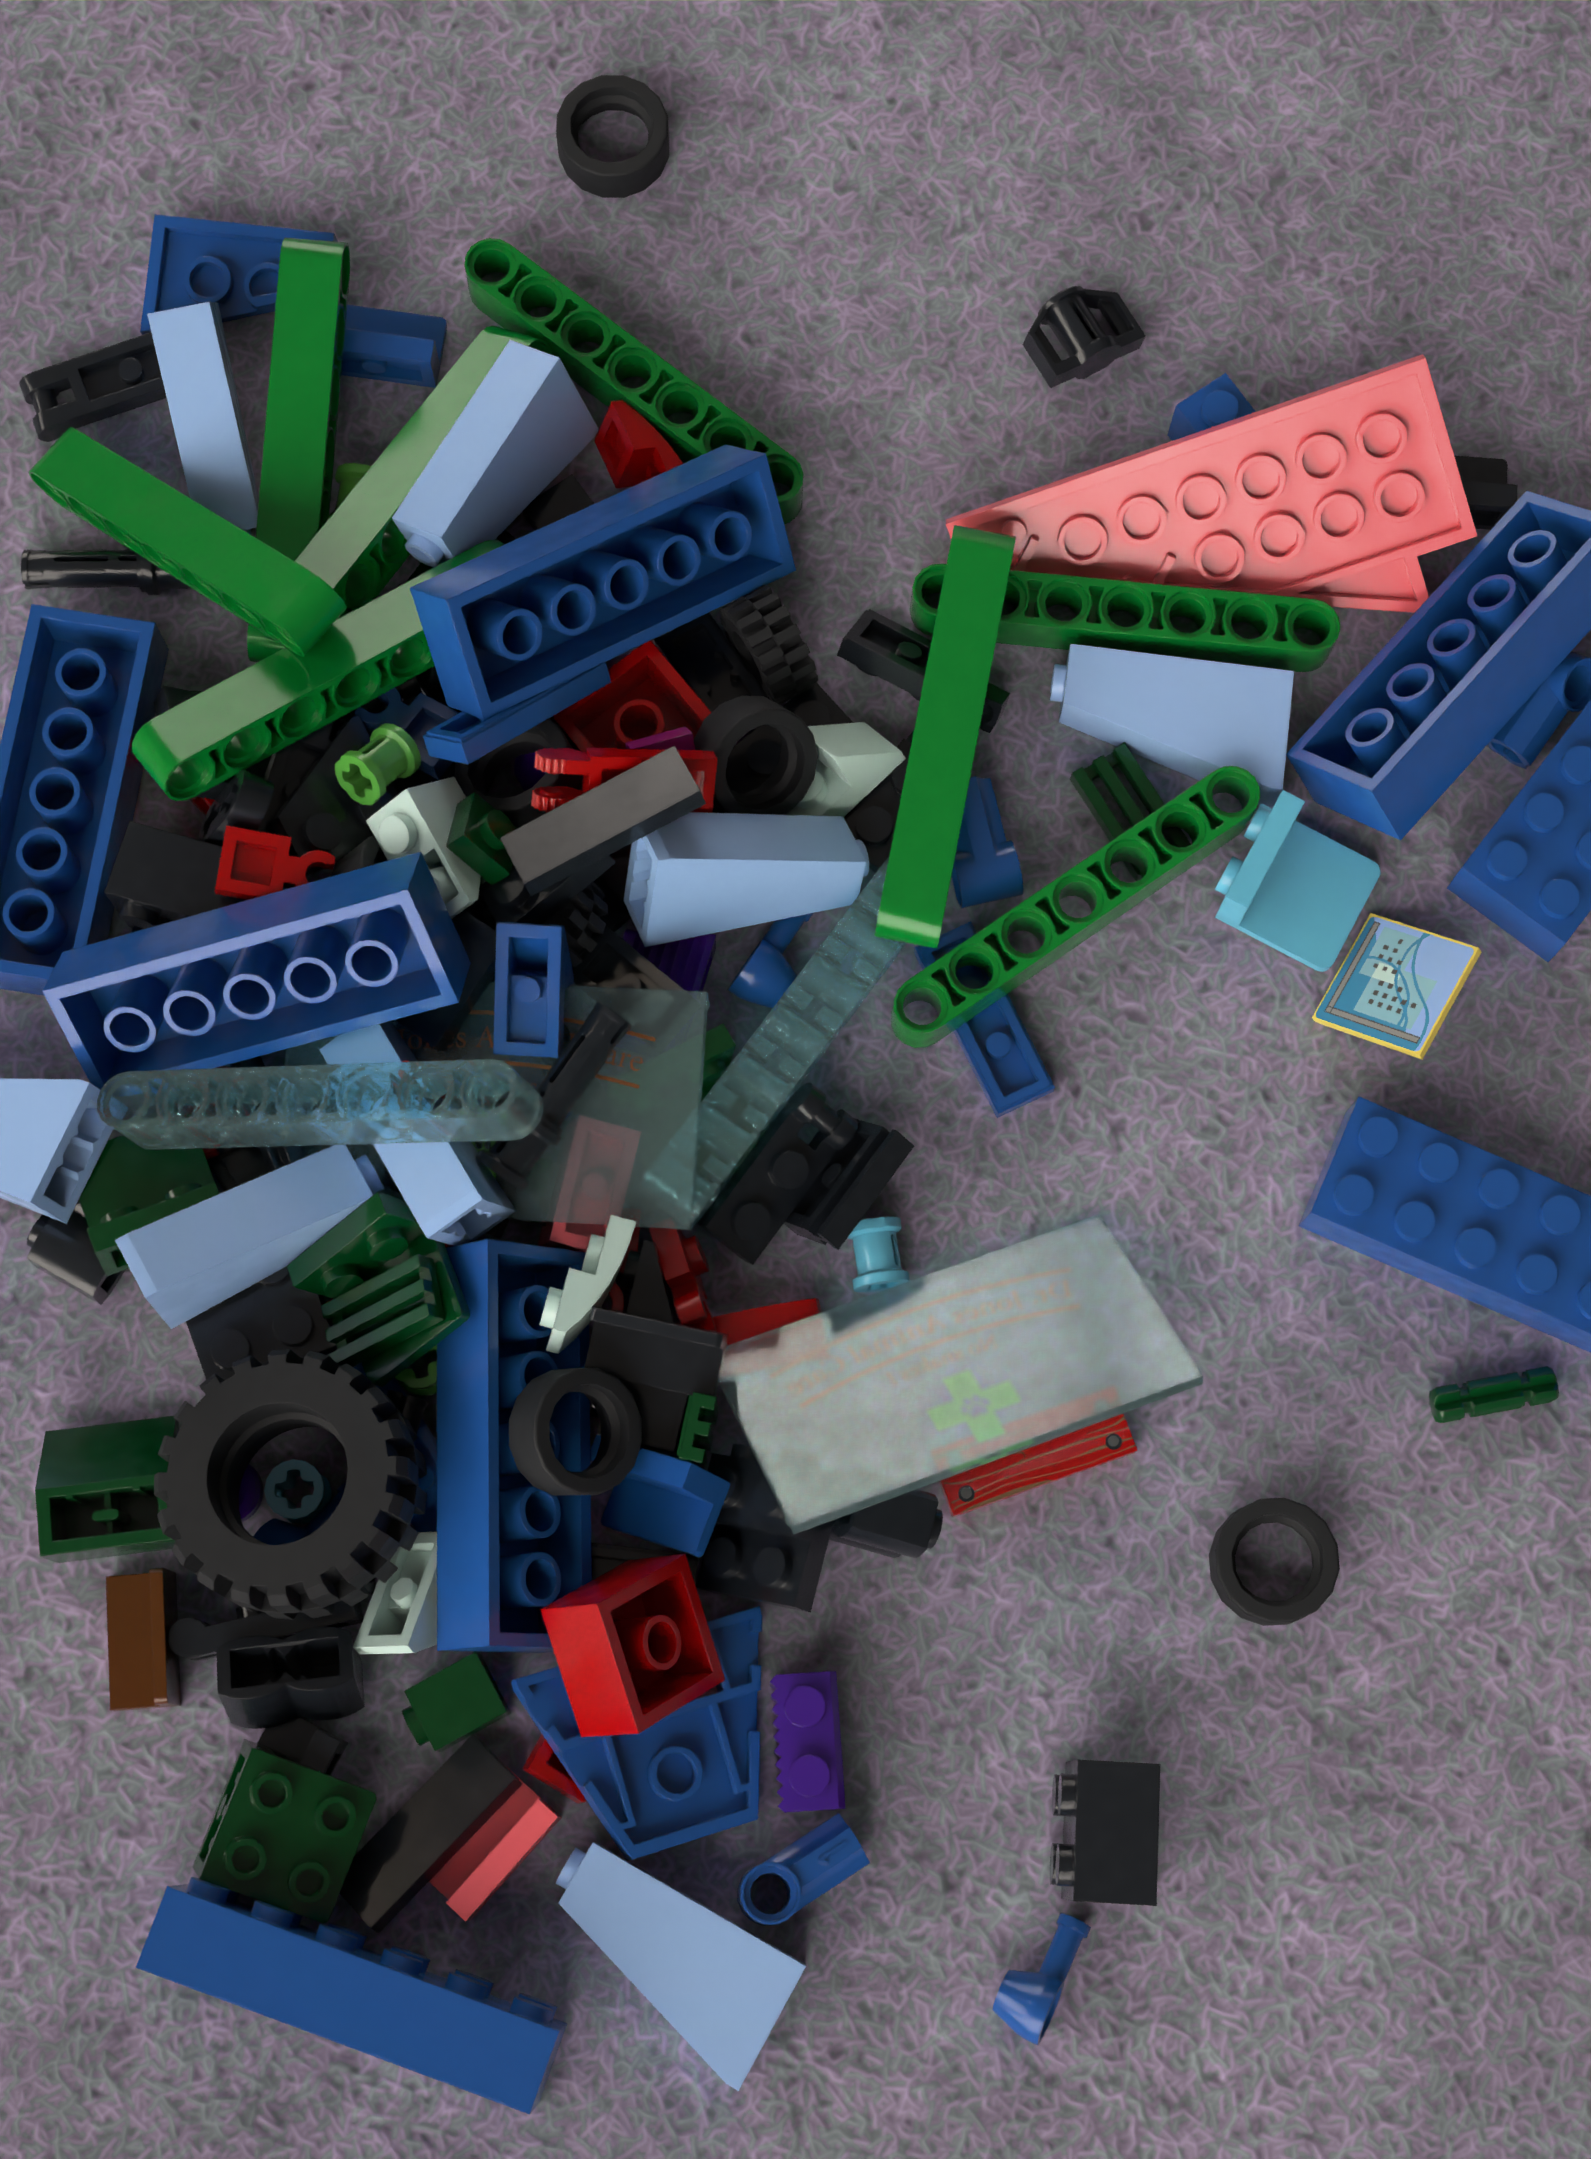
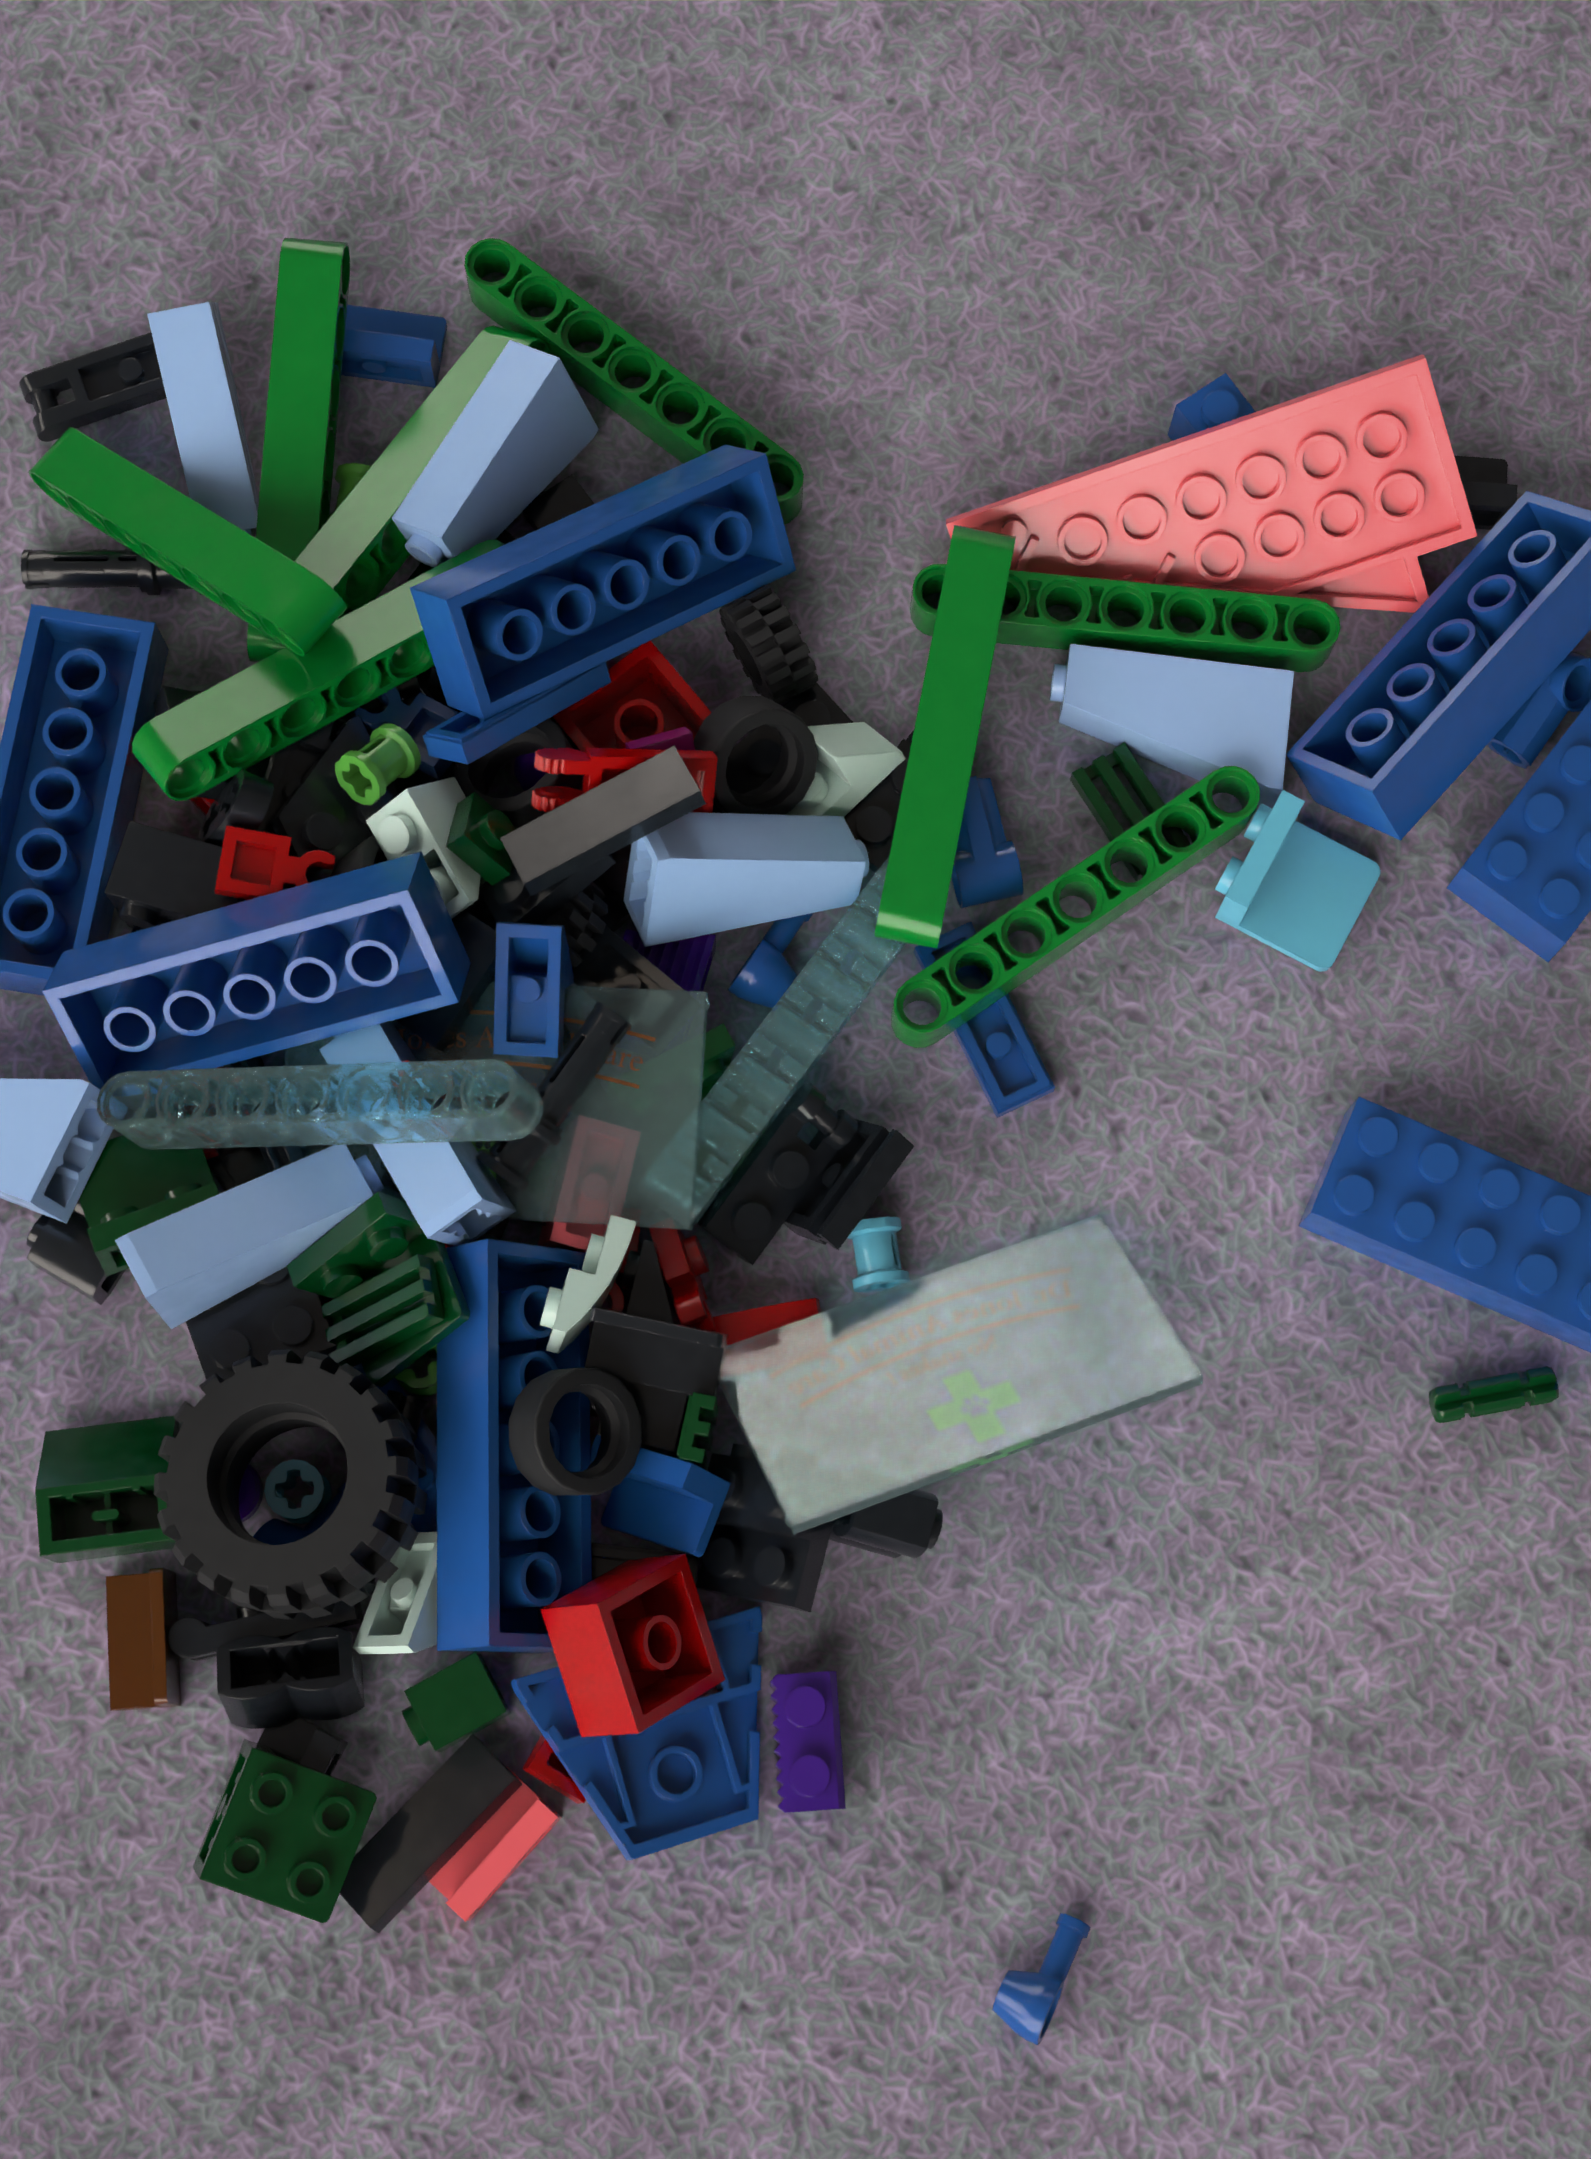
blue brick [136,1877,567,2115] -> none
blue wing [140,214,338,335] -> none
light blue slope [555,1842,806,2091] -> none
black tyre [556,75,669,198] -> none
red slope [594,400,683,488] -> none
black plate [654,613,770,712] -> none
blue piece [737,1813,870,1925] -> none
black hinge [837,609,1010,733] -> none
red tile [930,1389,1138,1518] -> none
black piece [1022,286,1146,388] -> none
black brick [1050,1759,1160,1906] -> none
black tyre [1209,1498,1340,1626] -> none
piece [1312,913,1481,1060] -> none

